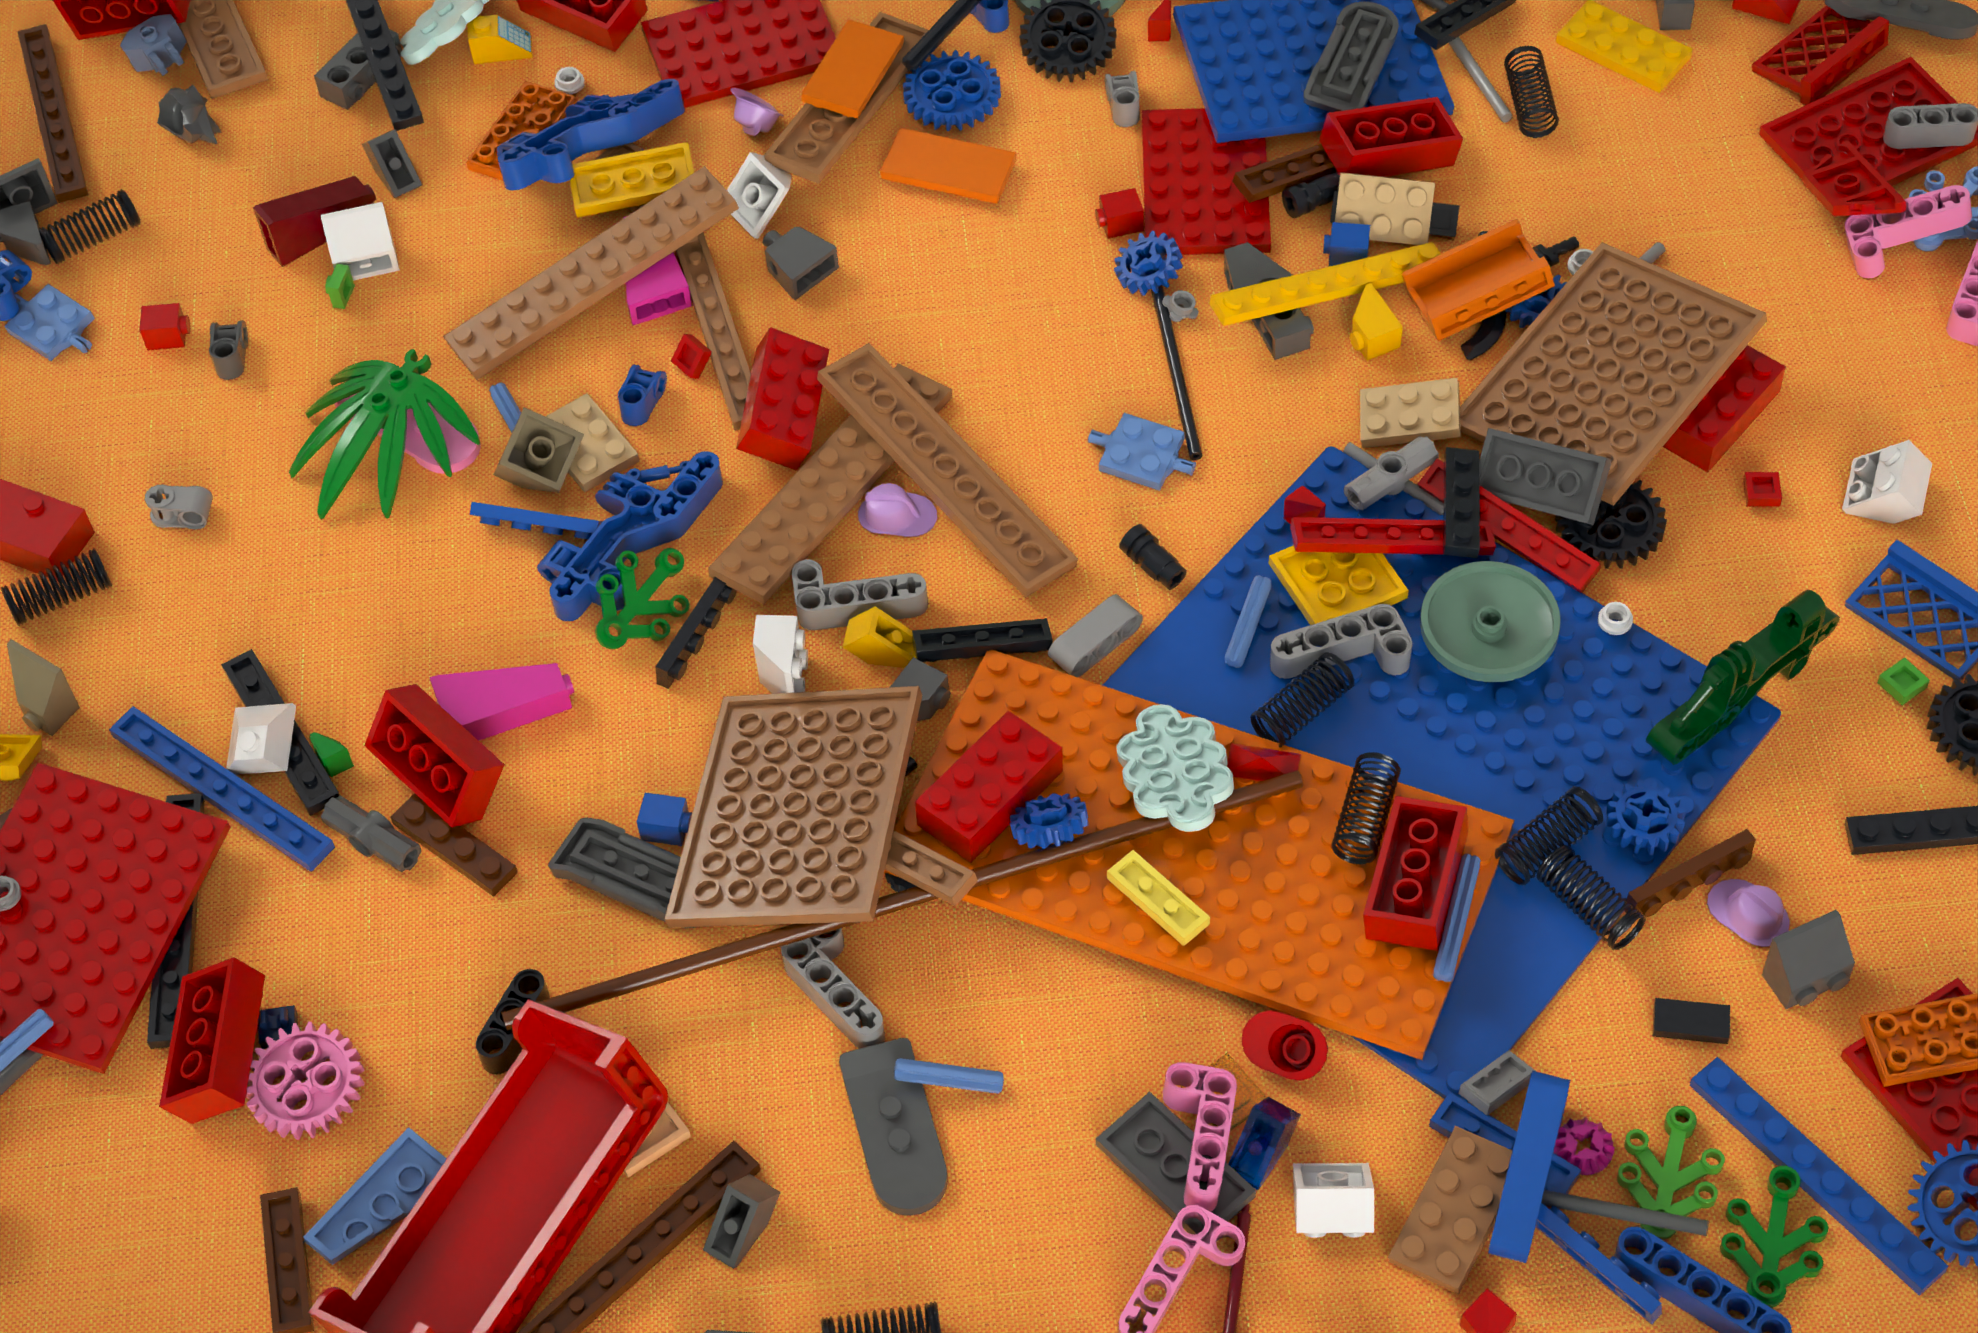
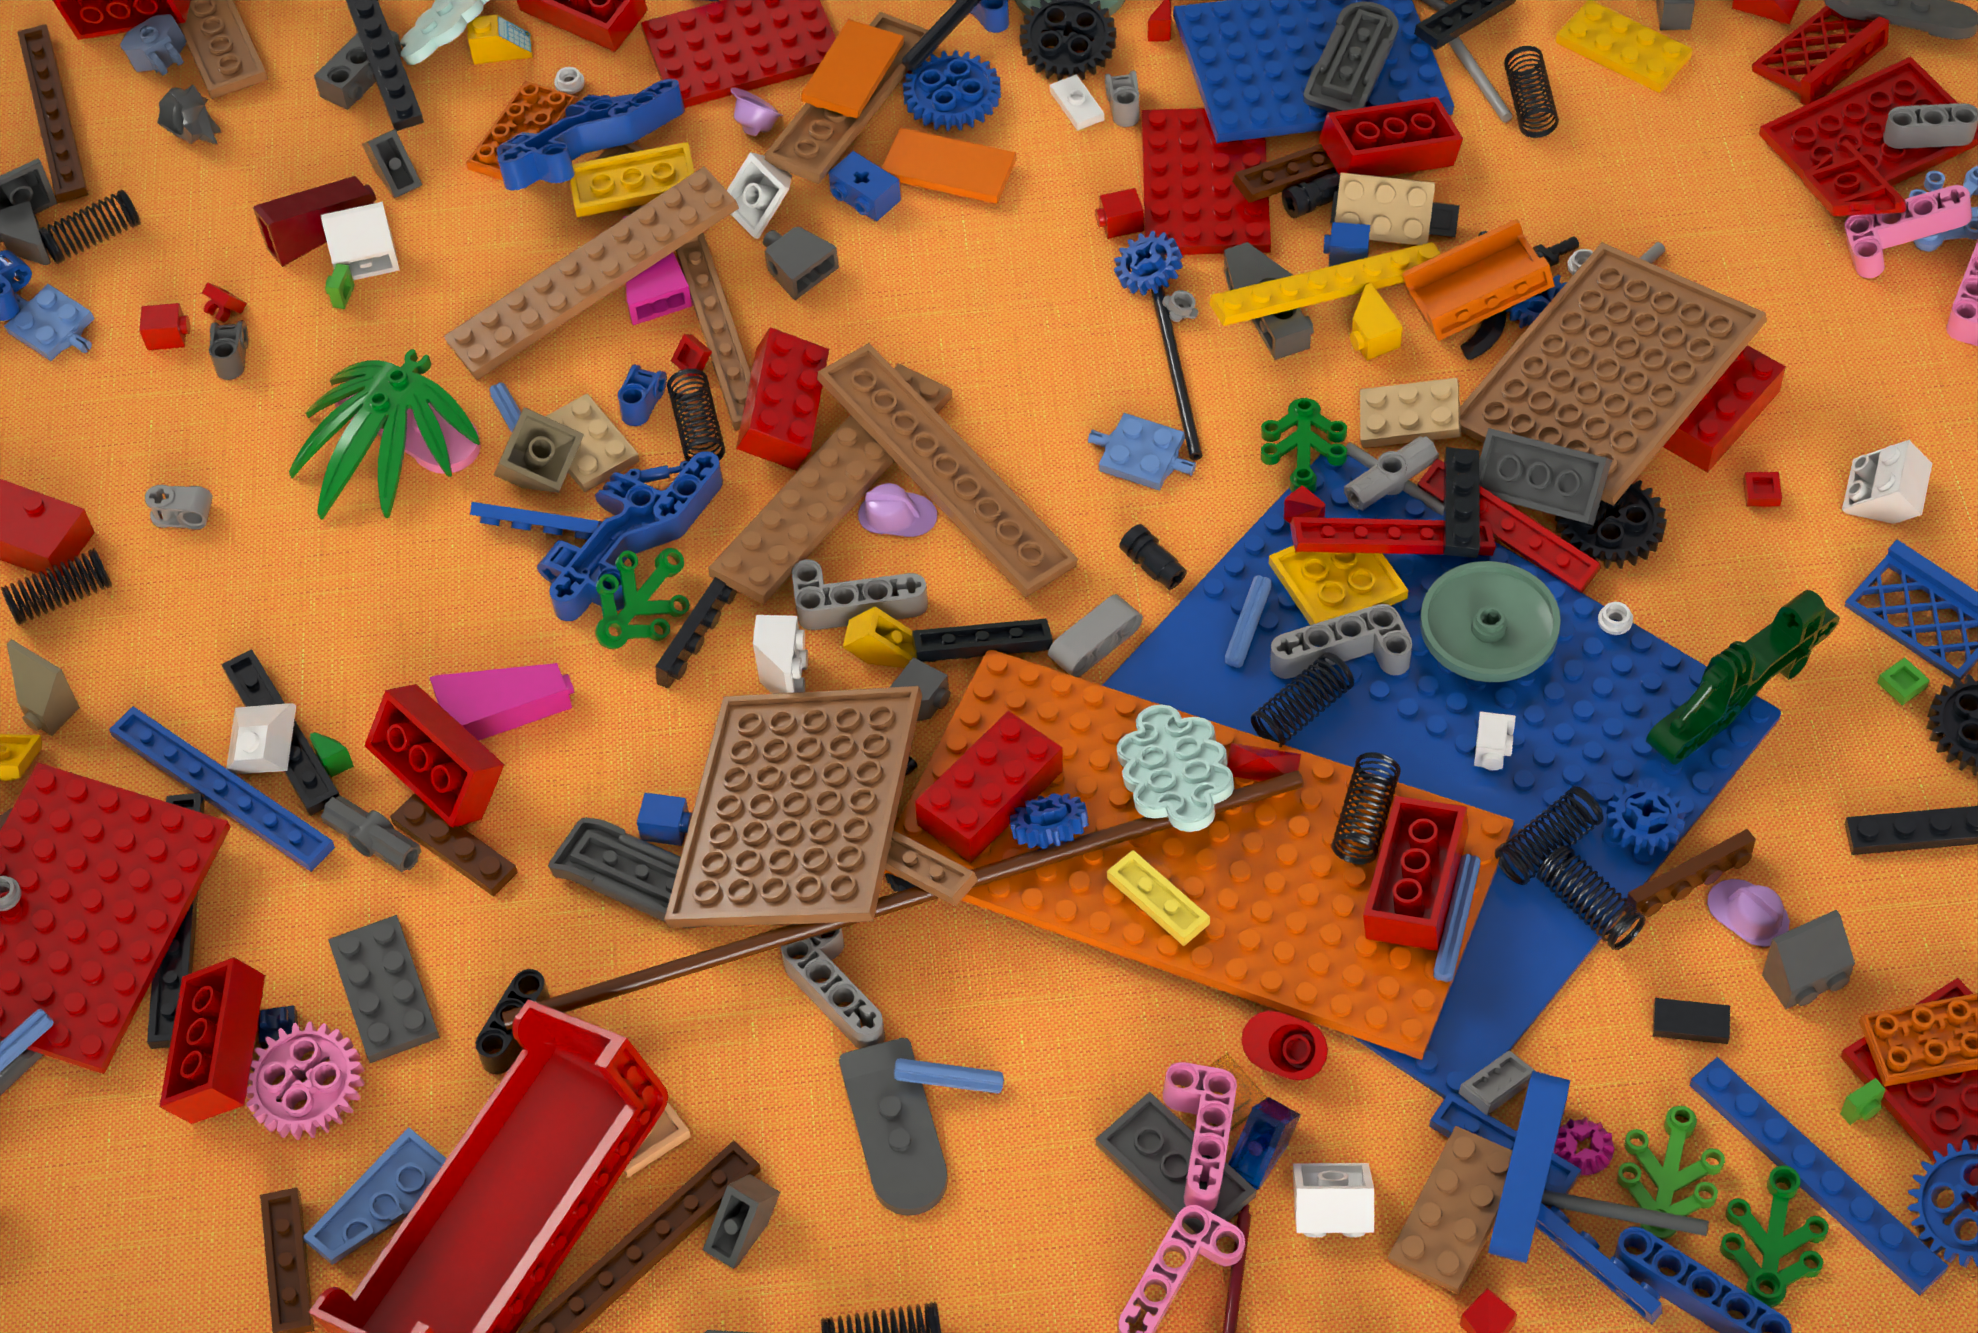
none -> red tile [202,282,247,323]
none -> dark grey plate [328,915,440,1063]
none -> black piece [667,368,726,461]
none -> blue brick [828,151,901,222]
none -> white plate [1050,74,1104,131]
none -> green plant [1261,398,1347,494]
none -> white brick [1474,712,1516,770]
none -> bright green plate [1840,1078,1886,1125]

